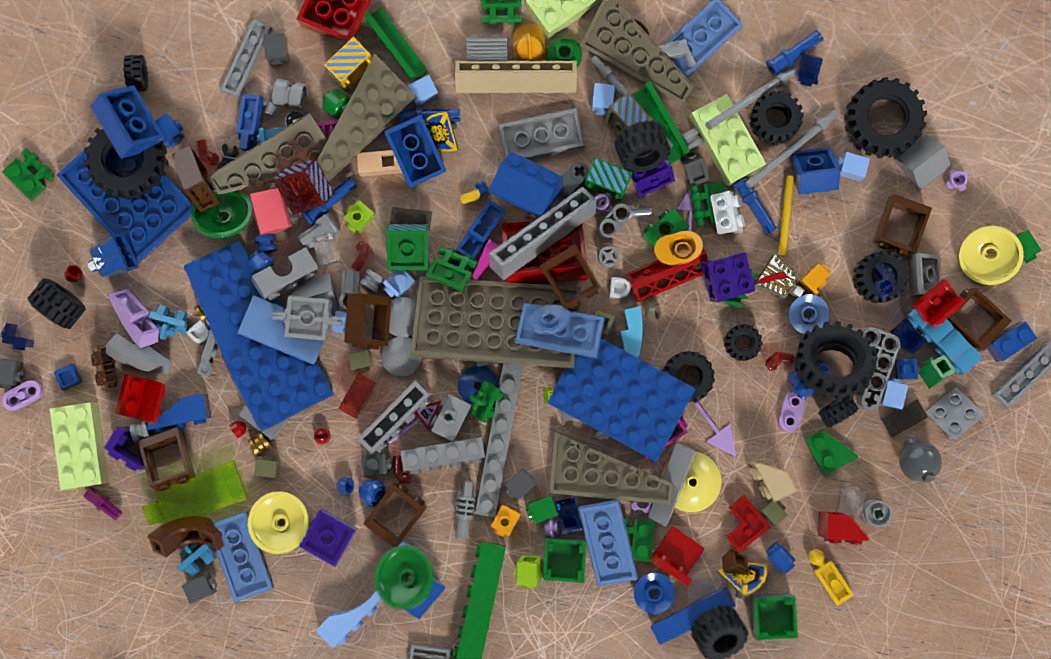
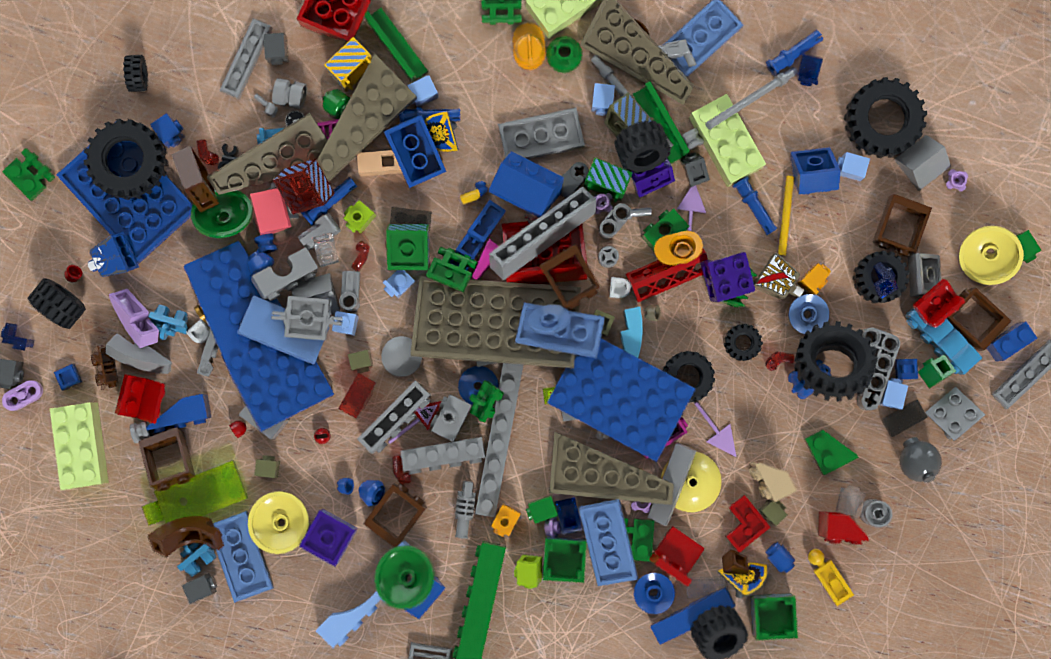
magenta axle [83,487,122,520] -> none
blue slope [90,86,165,159] -> none
dark purple bracket [104,426,145,471] -> none
blue hinge [236,95,264,151] -> none
pearl gold wheel [247,431,273,456] -> none
reddish brown window [344,293,391,350] -> none
light grey wheel [360,269,385,293] -> none
dark grey bracket [362,453,392,476] -> none
light grey dish [389,297,416,337] -> none
tan brick [455,61,577,94] -> none
light grey brick [467,35,507,61] -> none
dark grey brick [505,468,537,500] -> none
green plate [689,181,725,227] -> none
white bracket [711,191,745,235] -> none
light grey bar [745,110,839,188] -> none
black tyre [749,90,804,145] -> none
lavender plate [778,392,805,432] -> none
black tyre [818,396,859,427] -> none
clear blue bracket [890,318,927,354] -> none

